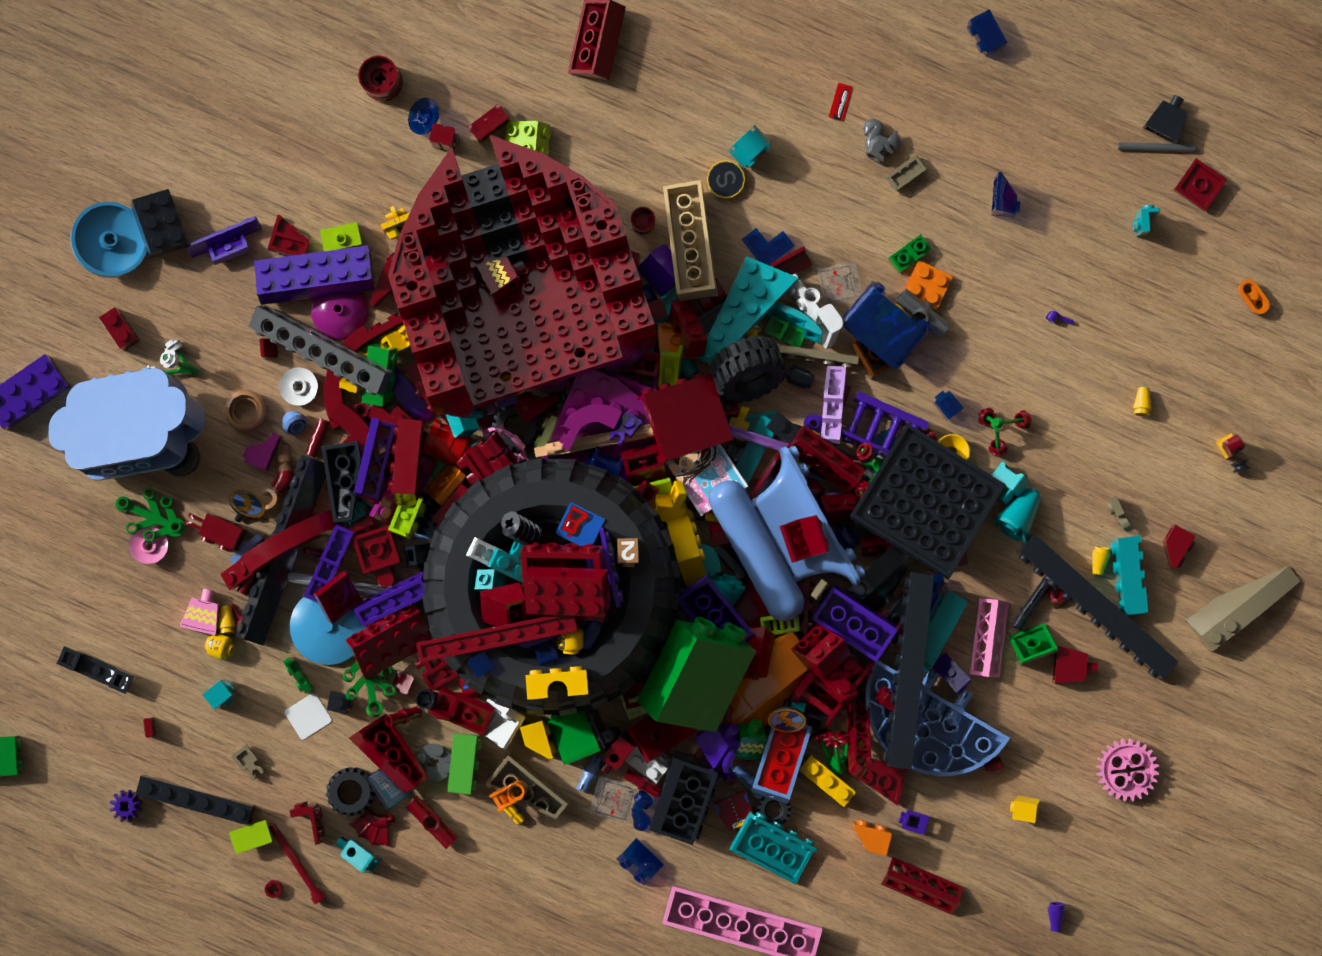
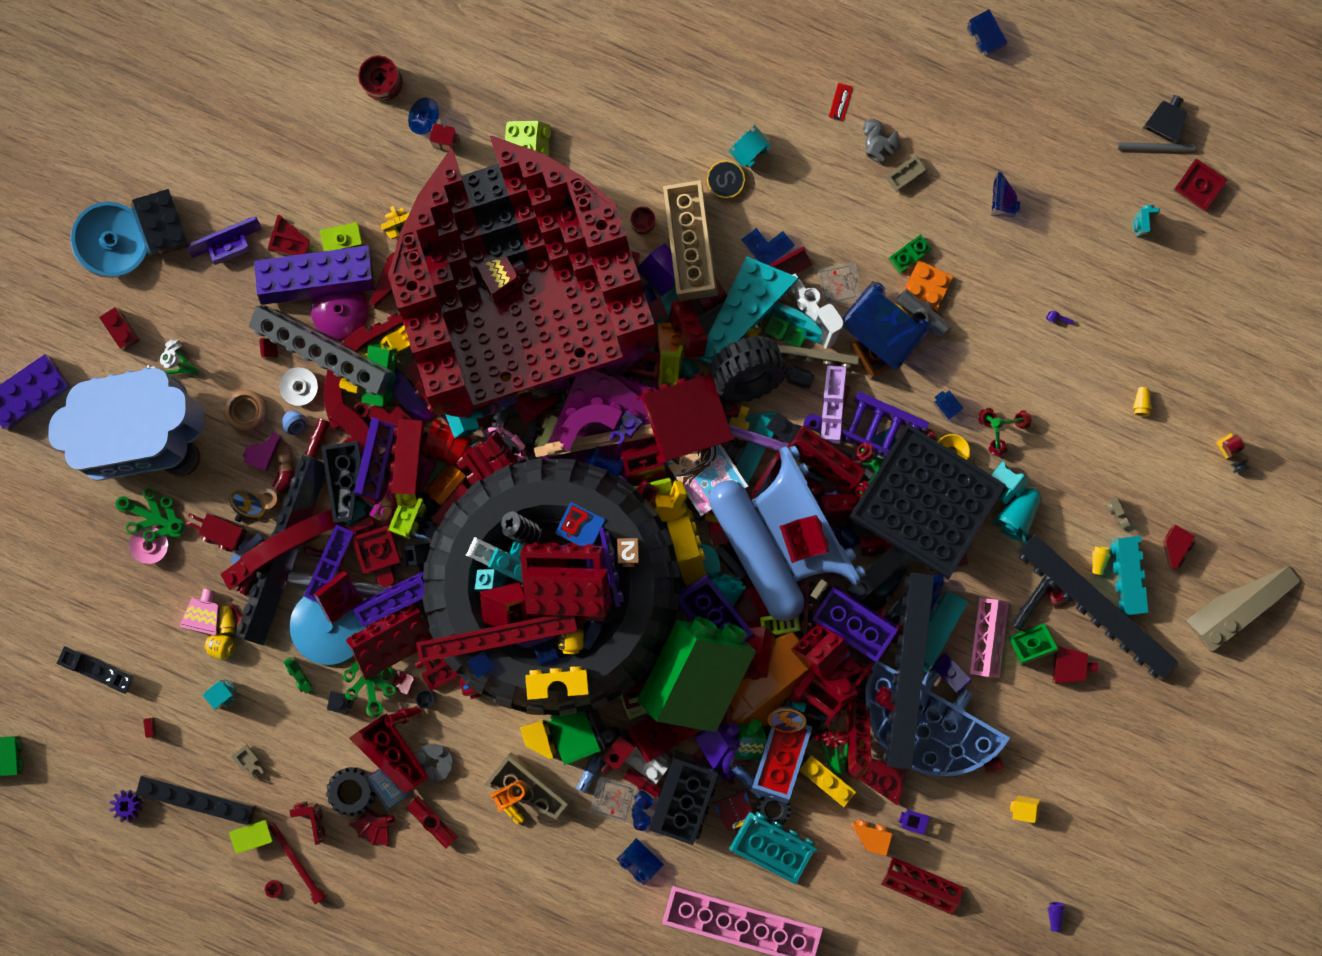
white sticker [284,693,332,740] -> none
teal torso [336,836,382,874] -> none
dark red bracket [430,687,458,721] -> none
bright green brick [447,732,482,794] -> none
dark red plate [448,692,495,736] -> none
dark red hinge [467,104,510,143] -> none
white bracket [484,699,525,750] -> none
dark red slope [568,0,626,80] -> none
bright pink gear [1096,739,1159,801] -> none
orange plate [1238,280,1270,315] -> none

